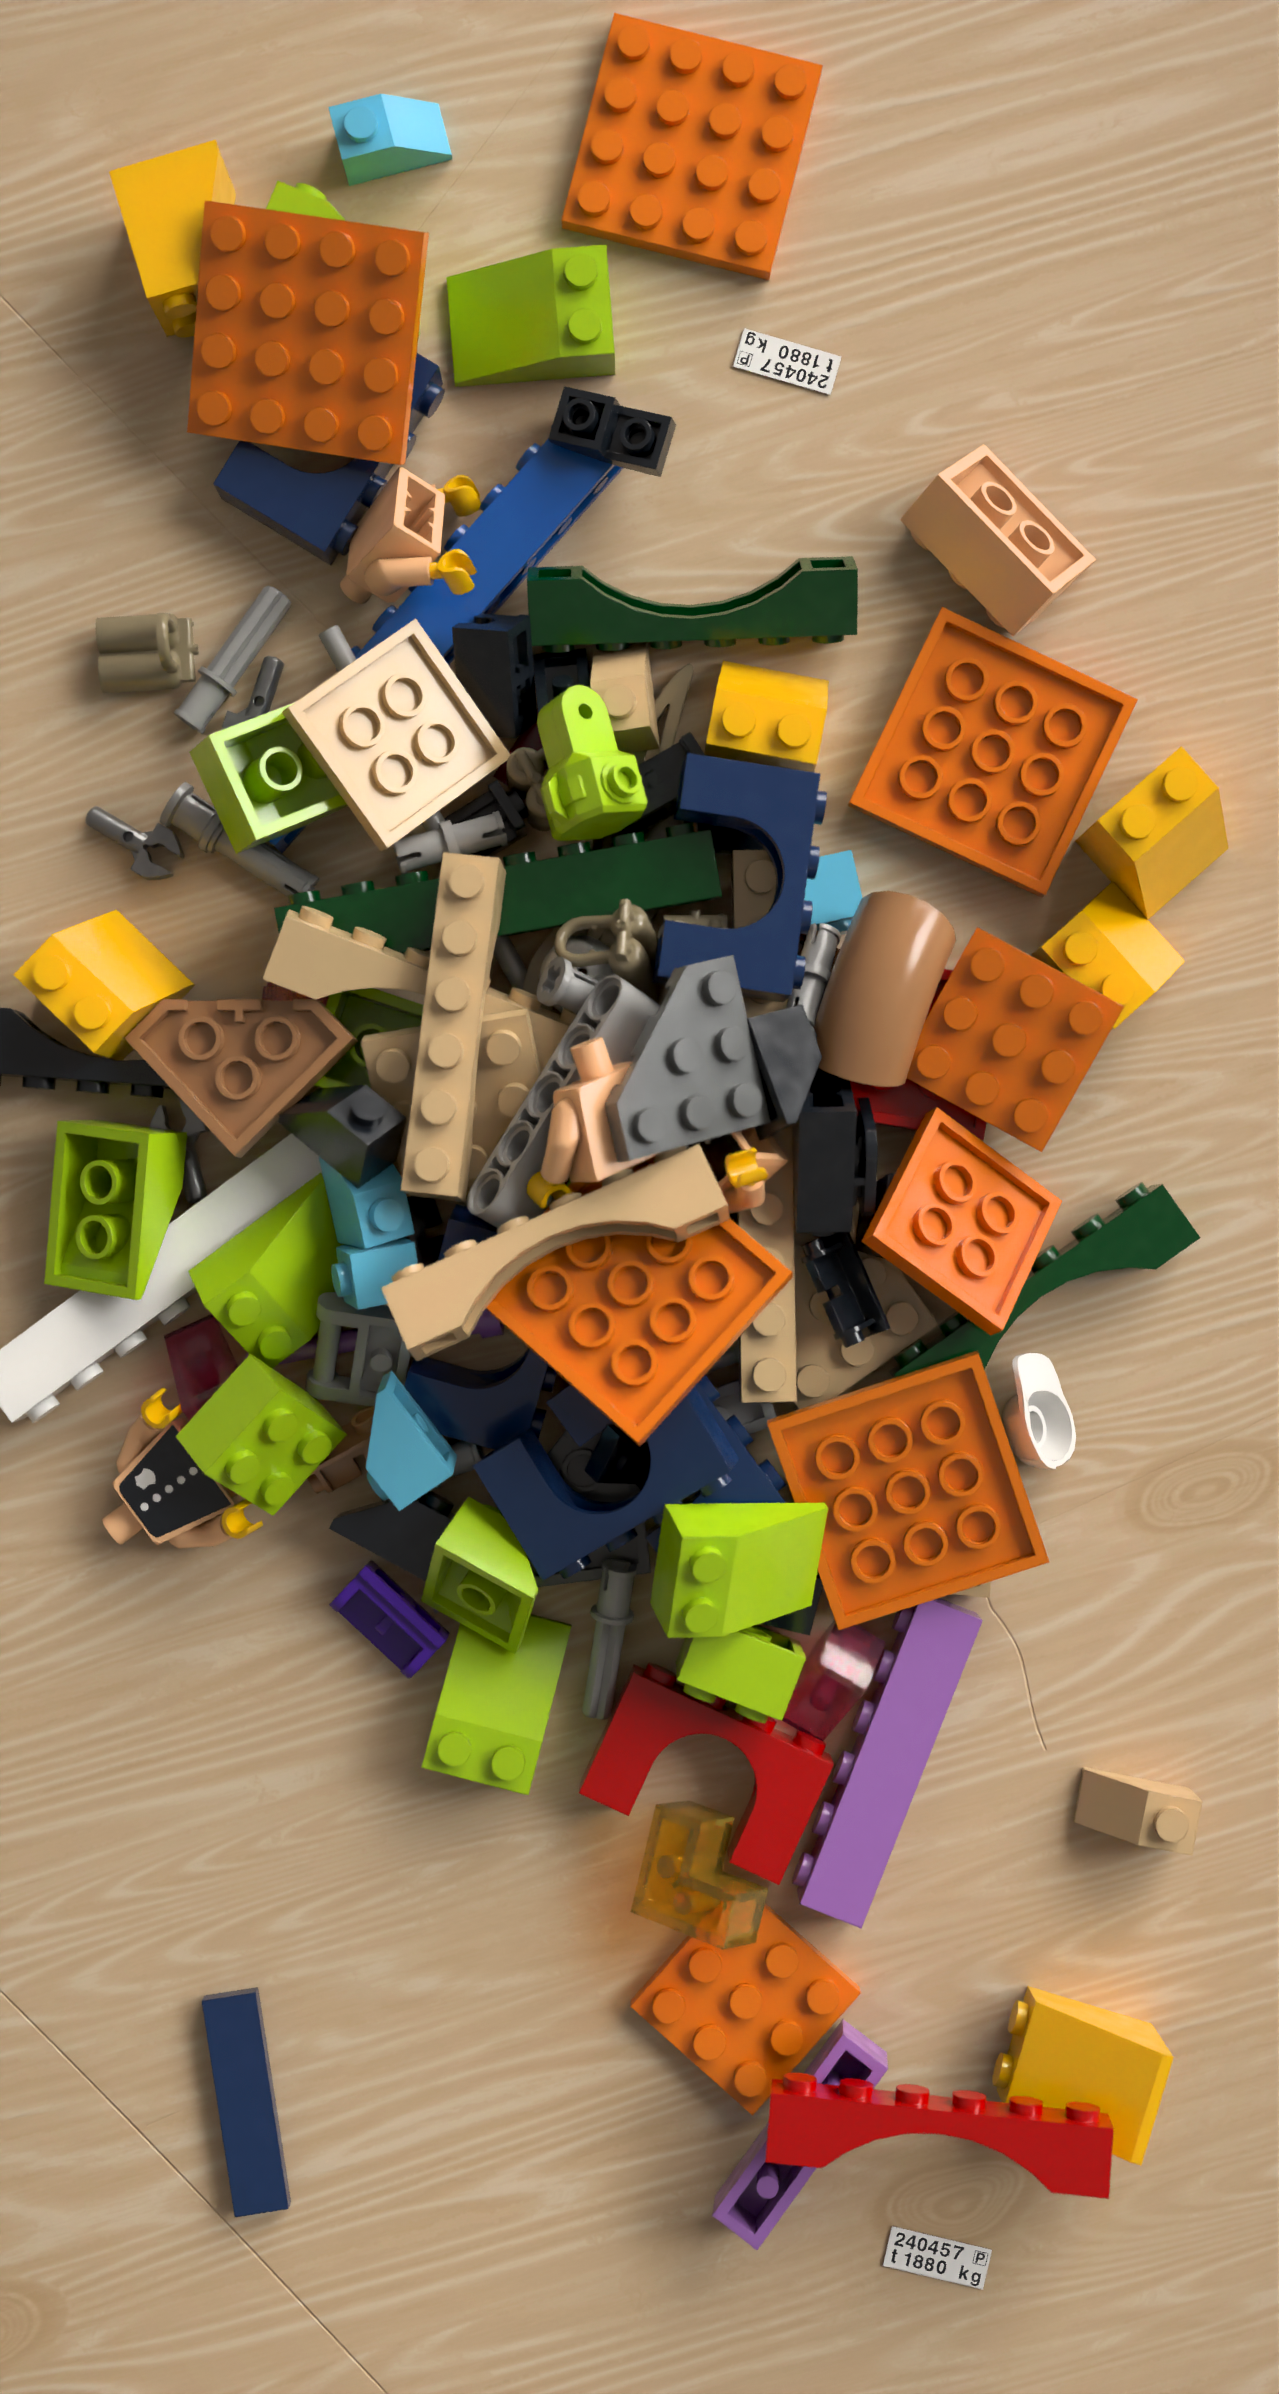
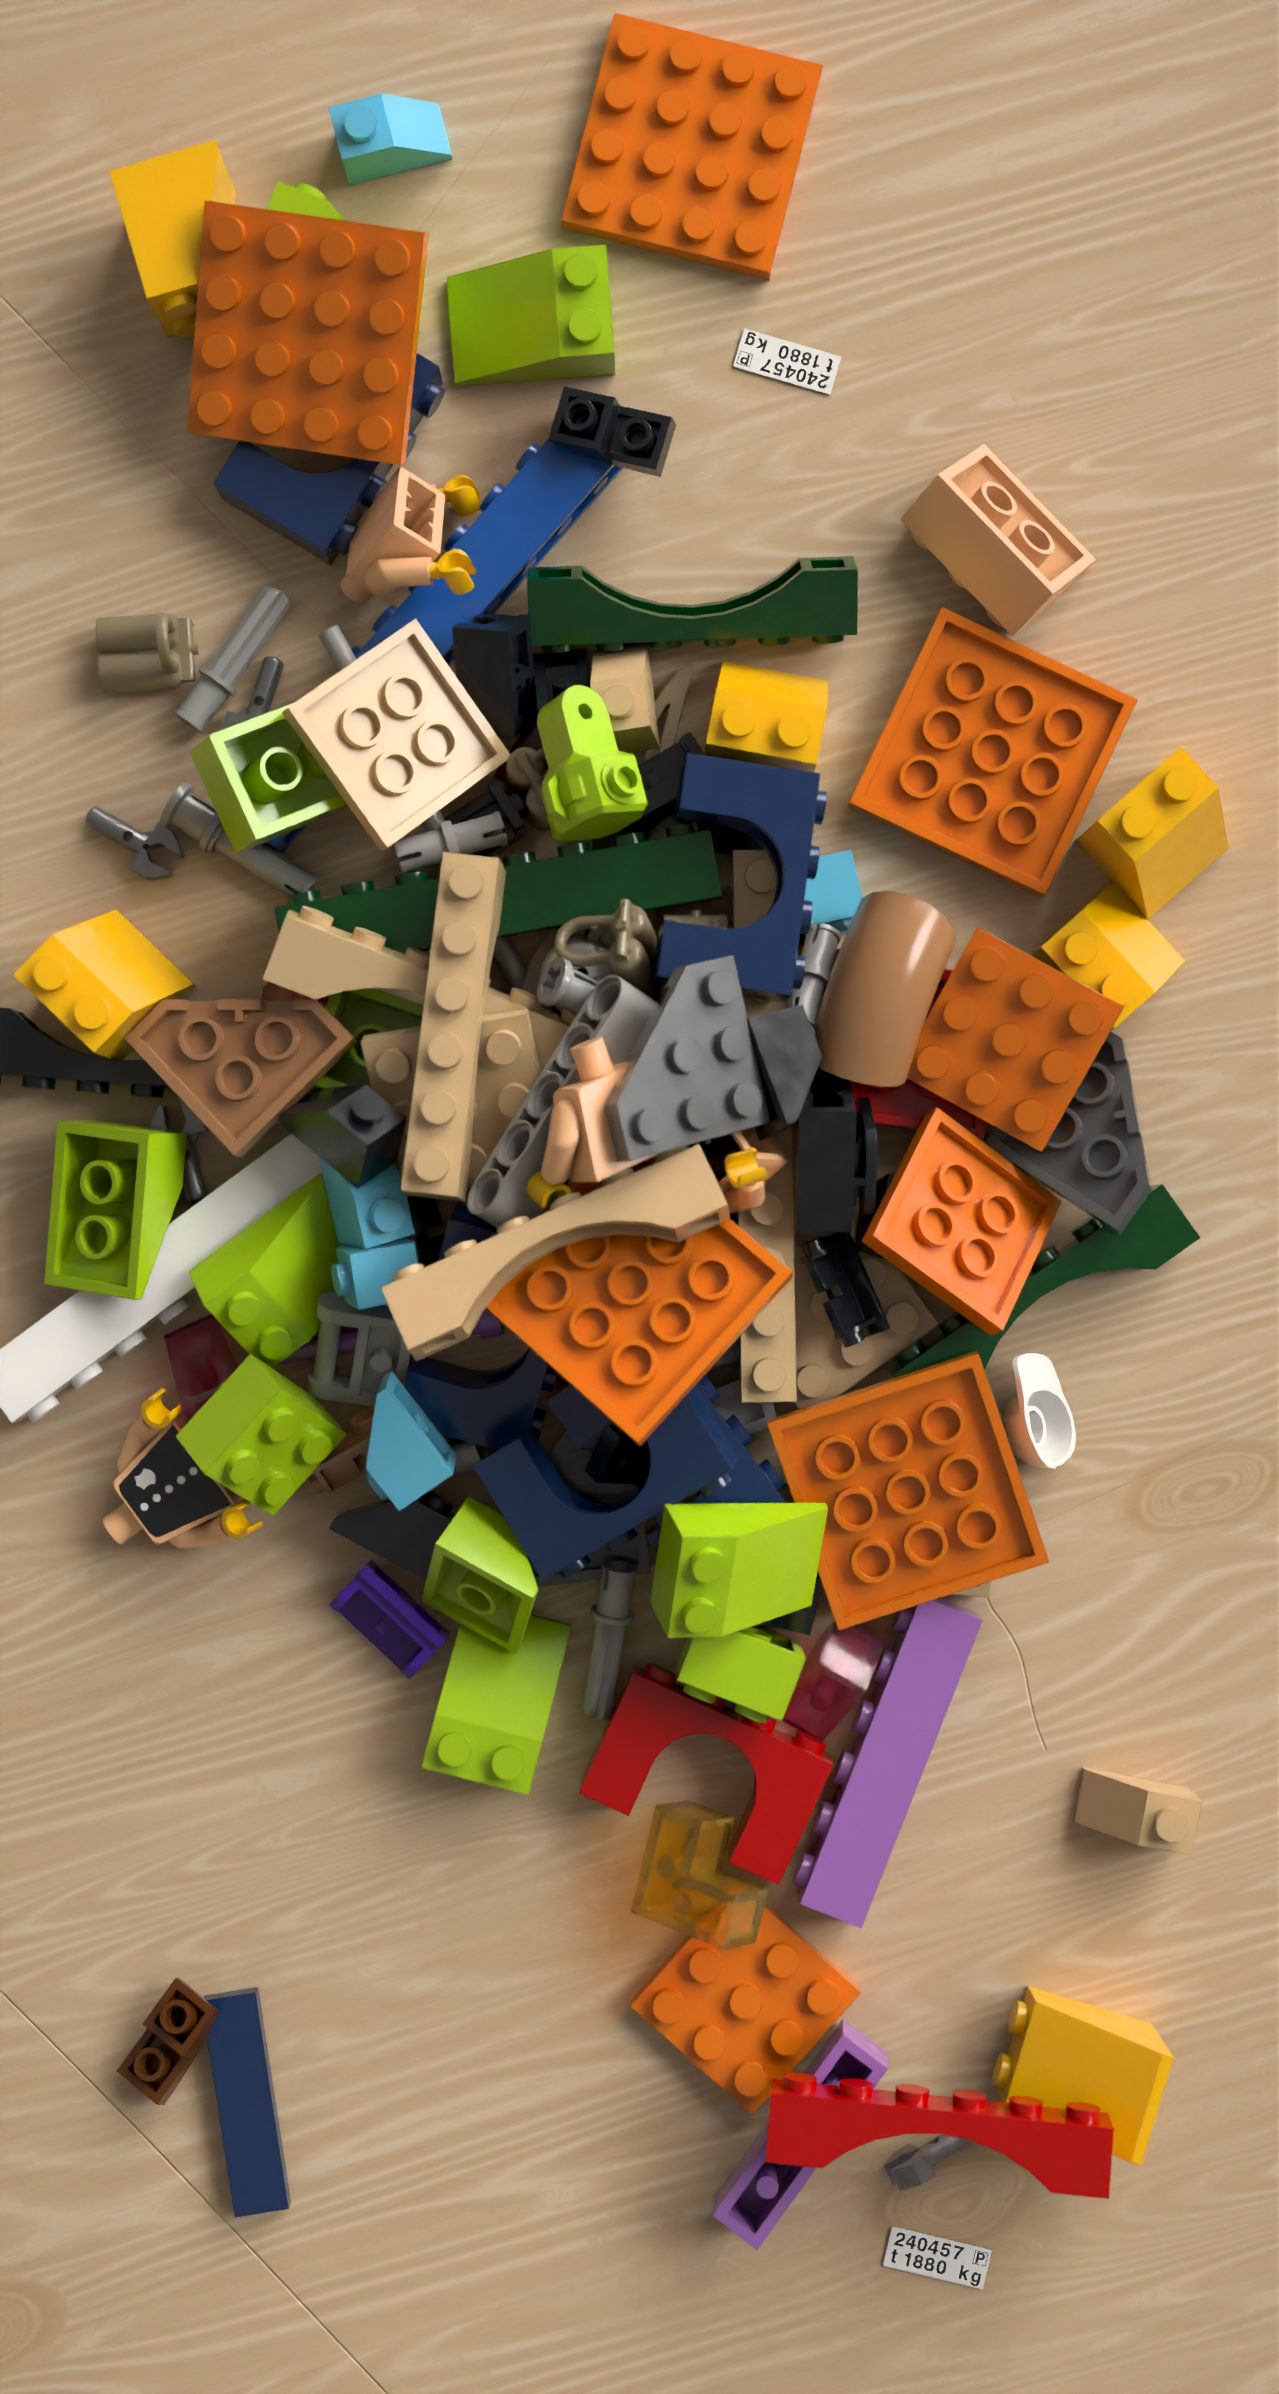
none -> reddish brown slope [117,1977,220,2105]
none -> flat silver bar [884,2135,974,2190]
none -> dark grey plate [984,1031,1152,1235]

